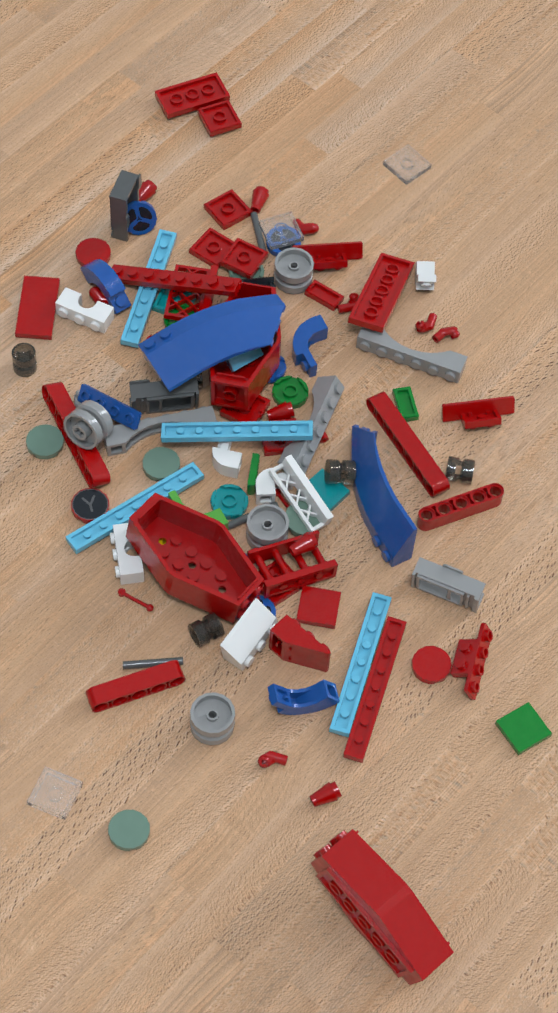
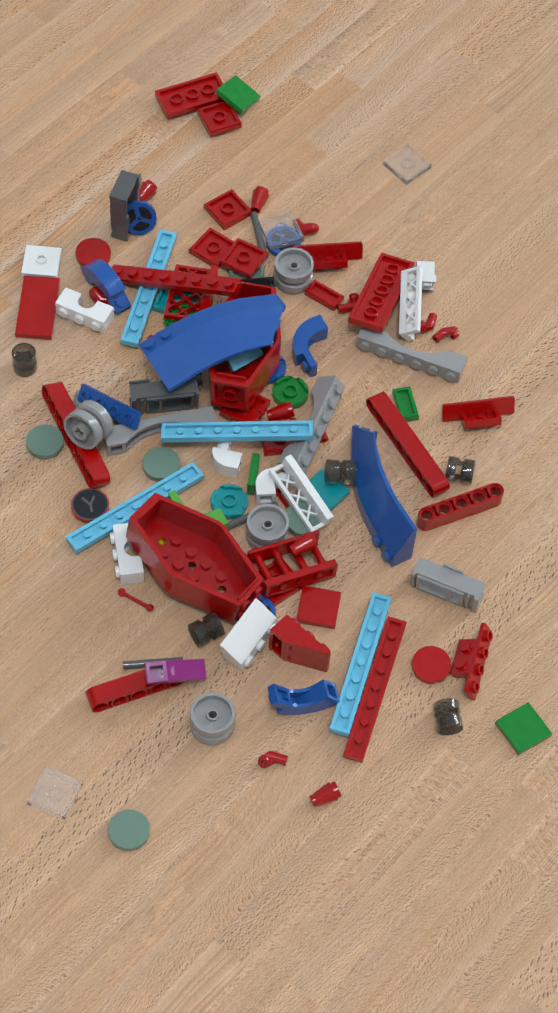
red container [311,829,454,985] -> none
none -> white plate [21,245,62,278]
none -> magenta slope [144,659,206,685]
none -> green tile [215,75,261,114]
none -> white fence [399,266,423,342]
none -> clear smoke wheel [433,698,463,735]

